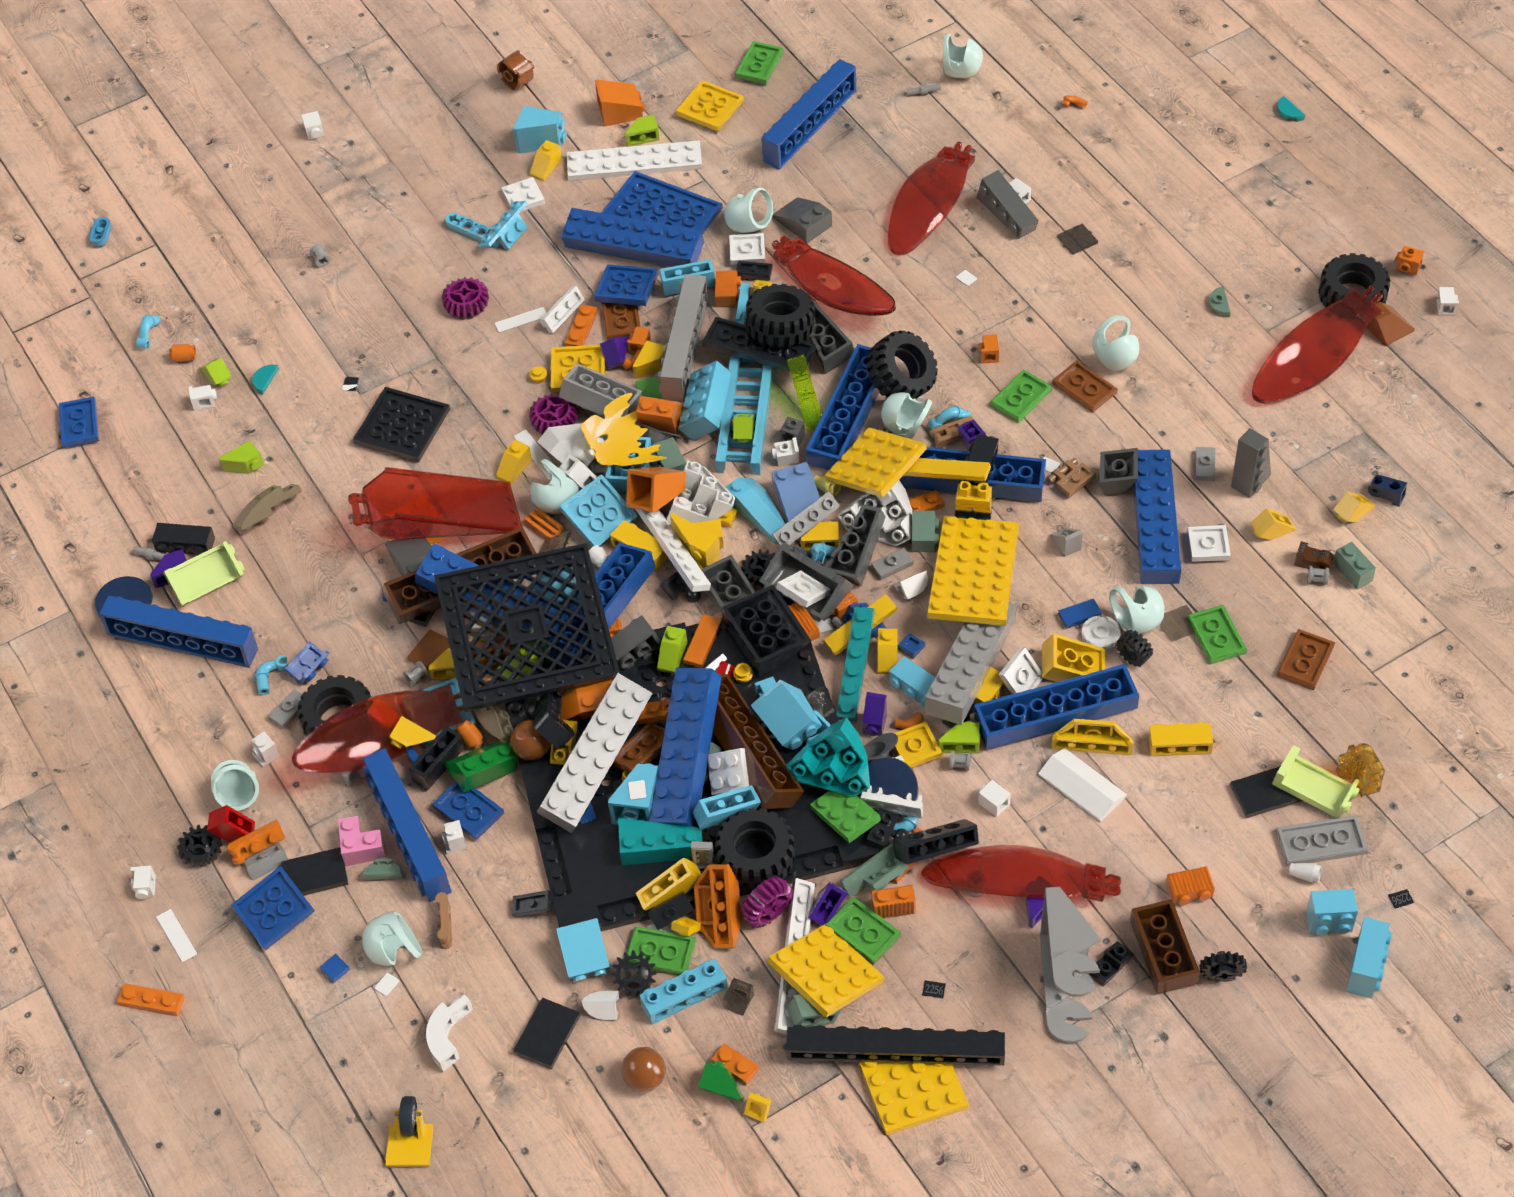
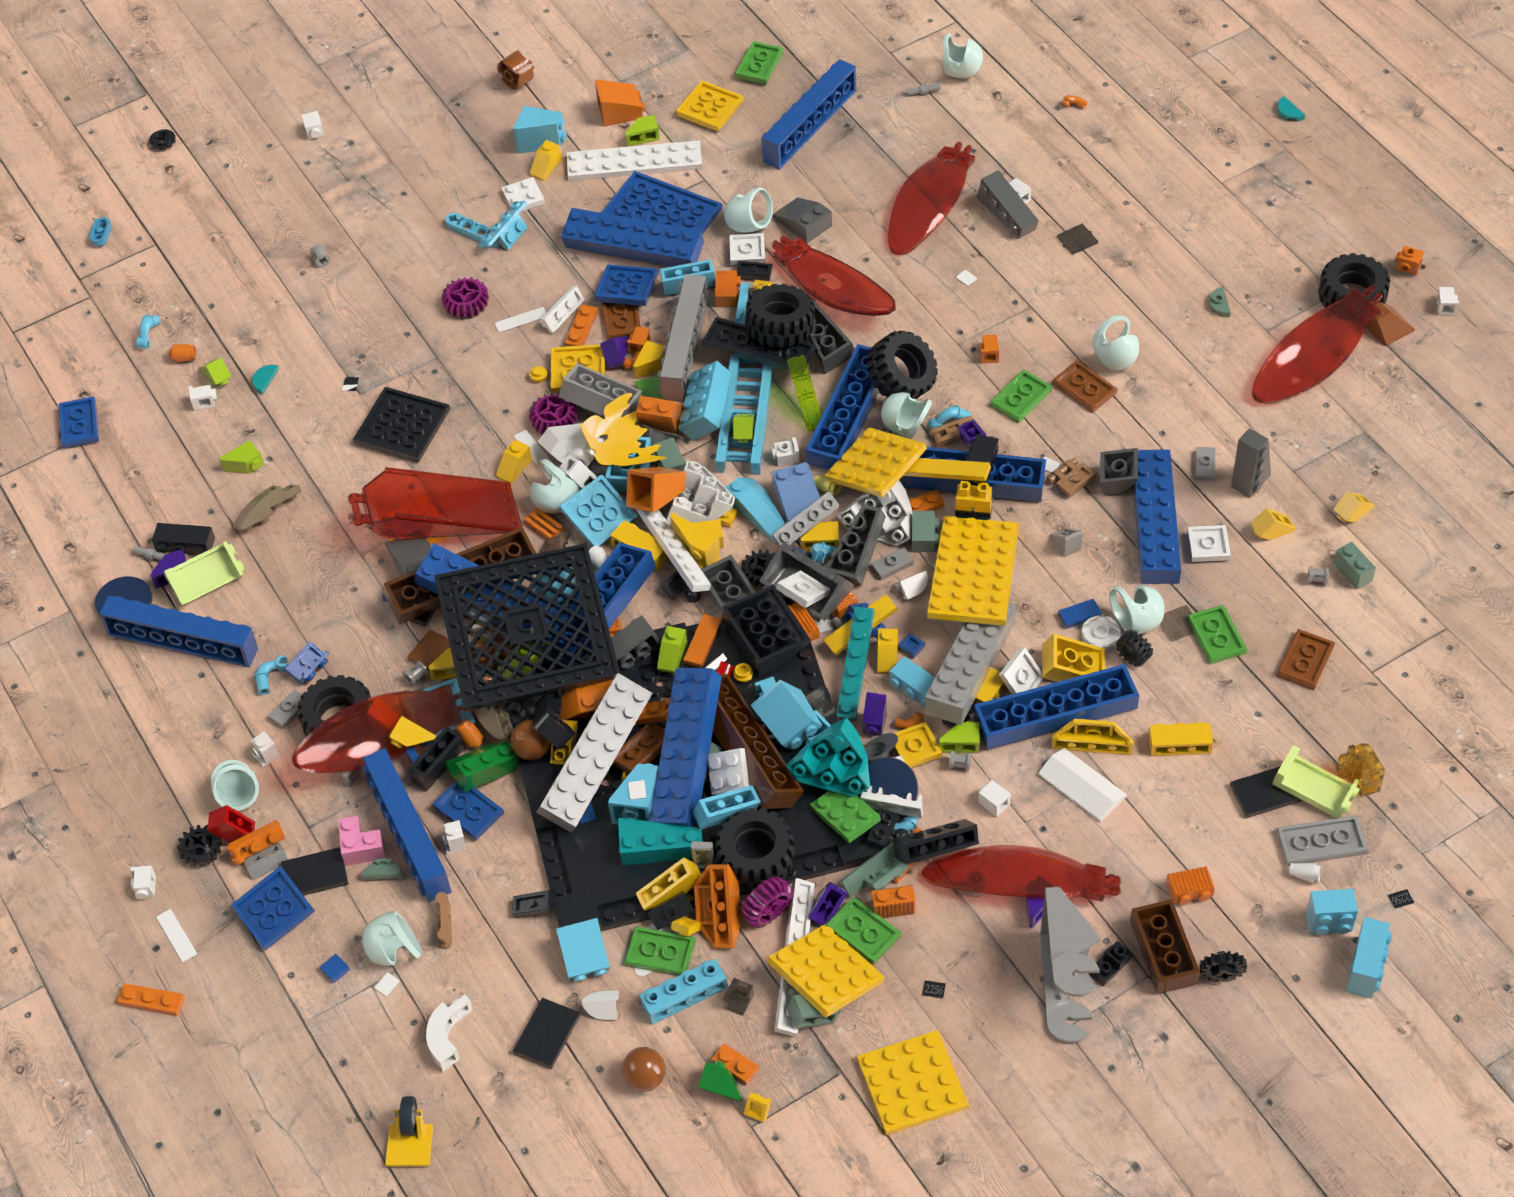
black gear [611,950,657,997] -> none
dark grey brick [780,416,805,448] -> none
black brick [786,1025,1005,1066] -> none
reddish brown leg [1294,541,1334,570] -> none
dark blue leg [1367,475,1407,507] -> none
none -> black gear [149,129,176,151]

